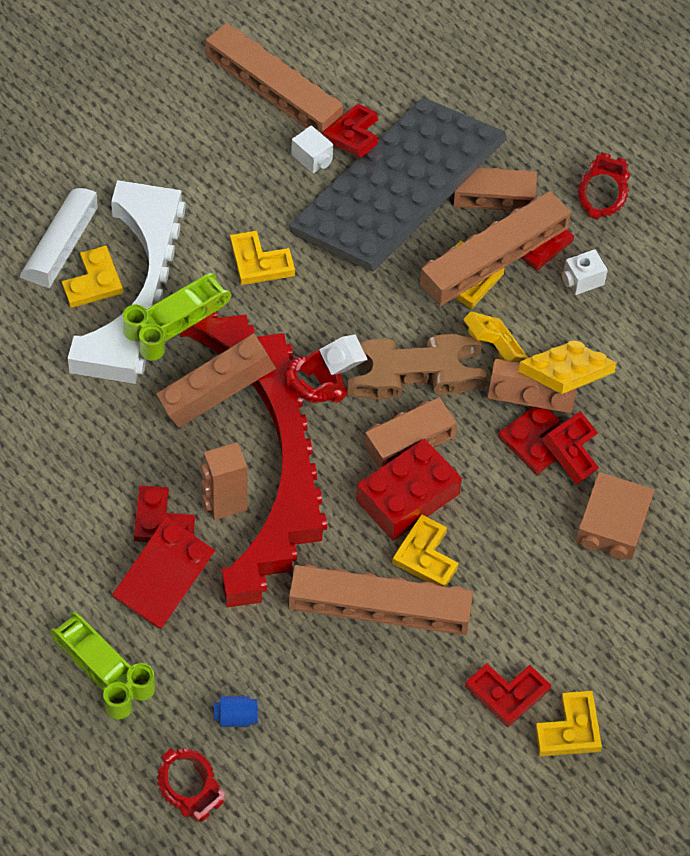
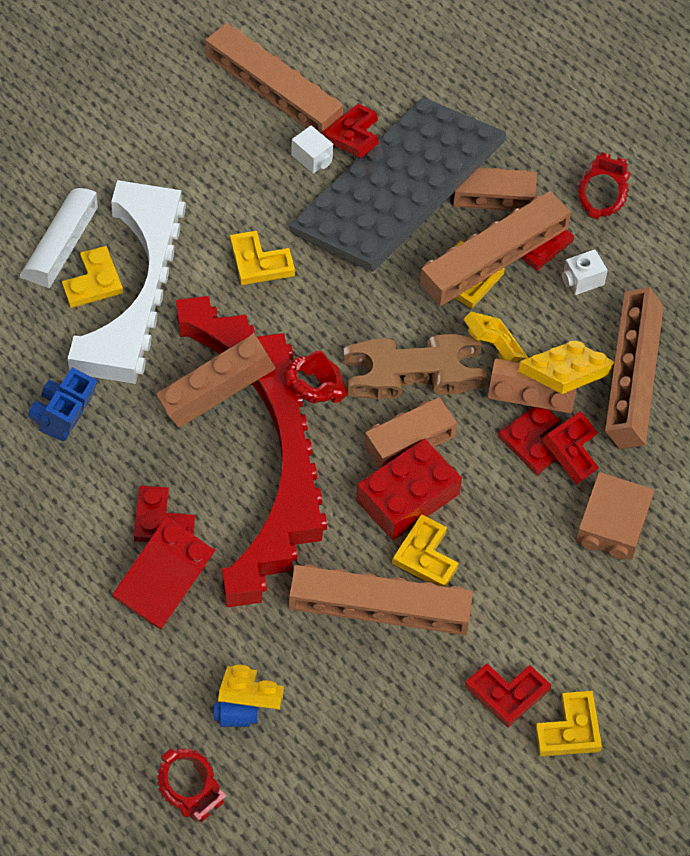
lime piece [50,612,156,720] -> none
lime piece [123,273,232,361] -> none
nougat brick [200,442,248,520] -> none
white brick [319,335,368,375] -> none
none -> blue hips [28,367,97,442]
none -> yellow plate [218,665,284,710]
none -> nougat brick [605,287,664,449]

